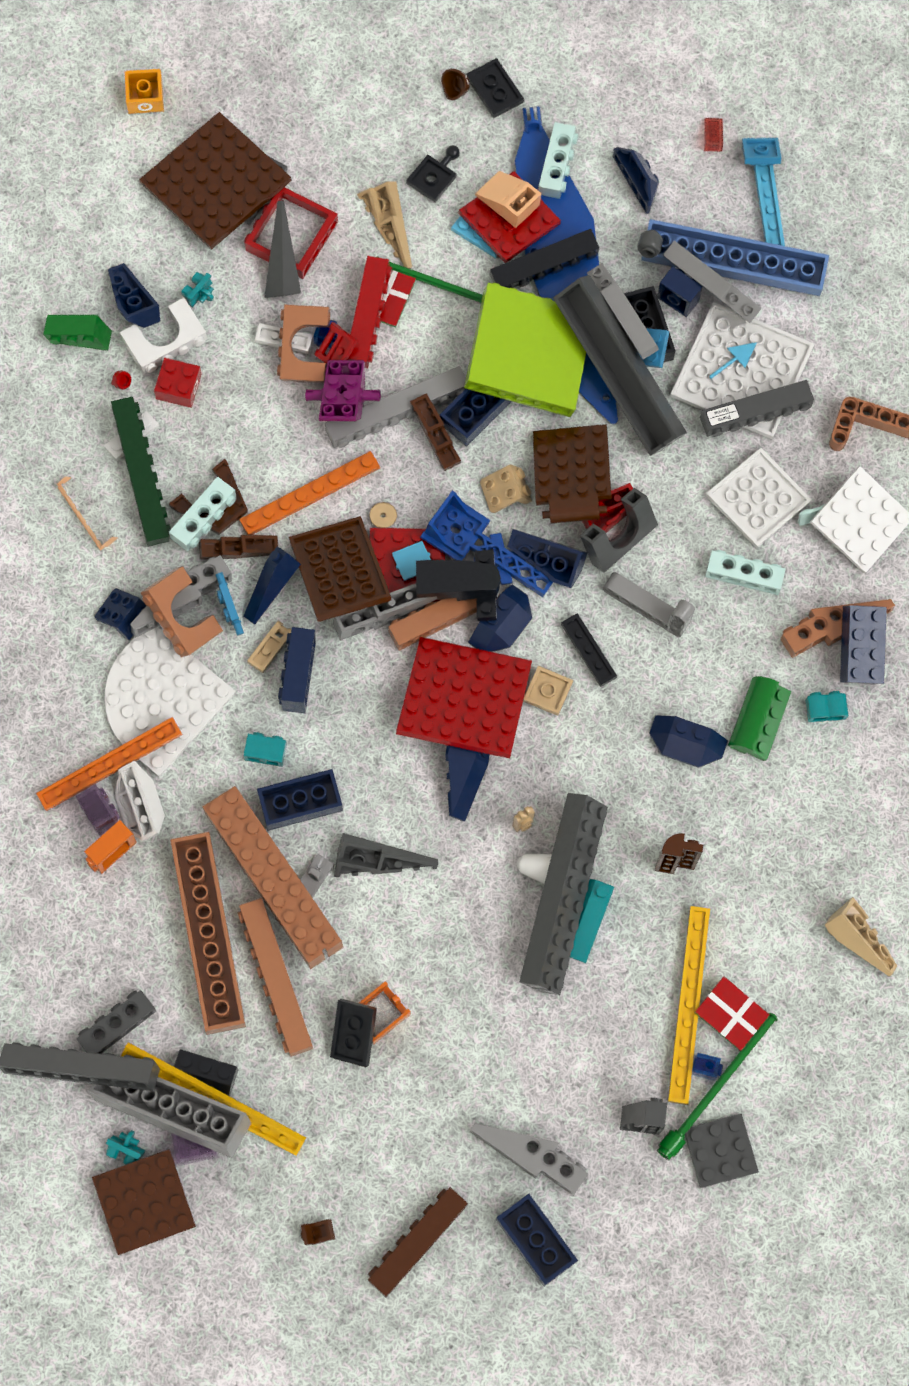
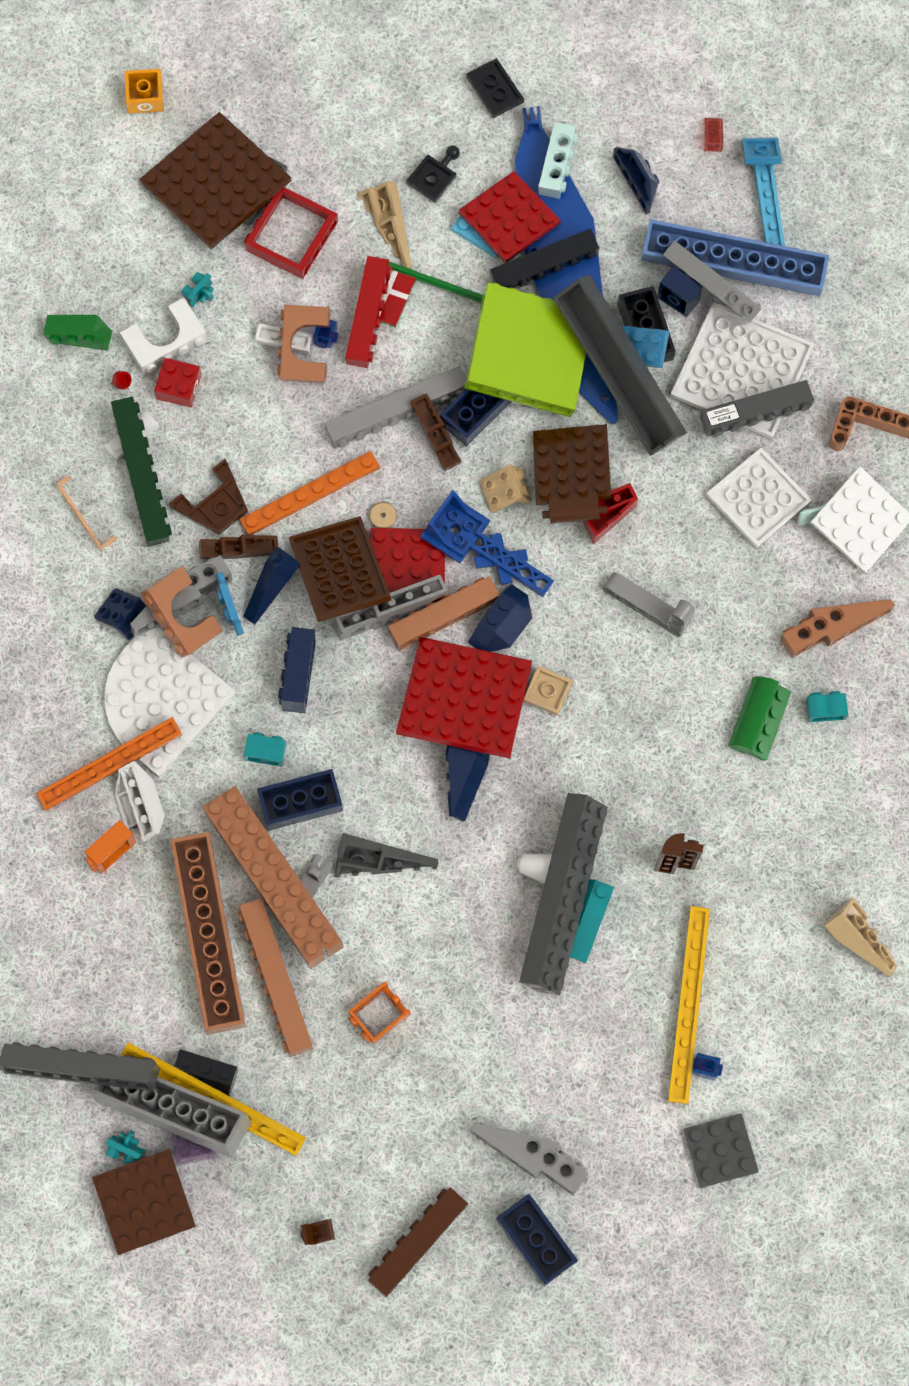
clear purple brick [75,784,120,837] -> none
dark grey brick [76,990,157,1054] -> none
dark blue wedge [108,263,160,328] -> none
light aqua brick [169,477,236,552] -> none
tan plate [247,621,292,673] -> none
dark grey wedge [264,200,301,298] -> none
magenta slope [305,360,381,421] -> none
red plate [314,322,358,364] -> none
black plate [330,999,377,1067] -> none
medium azure piece [392,541,431,581] -> none
black slope [416,549,501,621] -> none
reddish brown helmet [441,68,470,101] -> none
light nougat slope [475,171,542,228] -> none
dark blue wedge [507,529,587,588] -> none
tan hinge [512,806,535,832] -> none
black plate [561,613,617,687] -> none
dark grey arch [580,488,658,572] -> none
light grey brick [587,263,659,359] -> none
dark grey wedge [620,1098,667,1135] -> none
dark grey head [637,230,663,258] -> none
dark blue wedge [649,715,728,768] -> none
flag [657,976,778,1160] -> none
light aqua brick [705,550,786,595] -> none
medium azure piece [709,342,757,379] -> none
brick [840,605,887,684] -> none

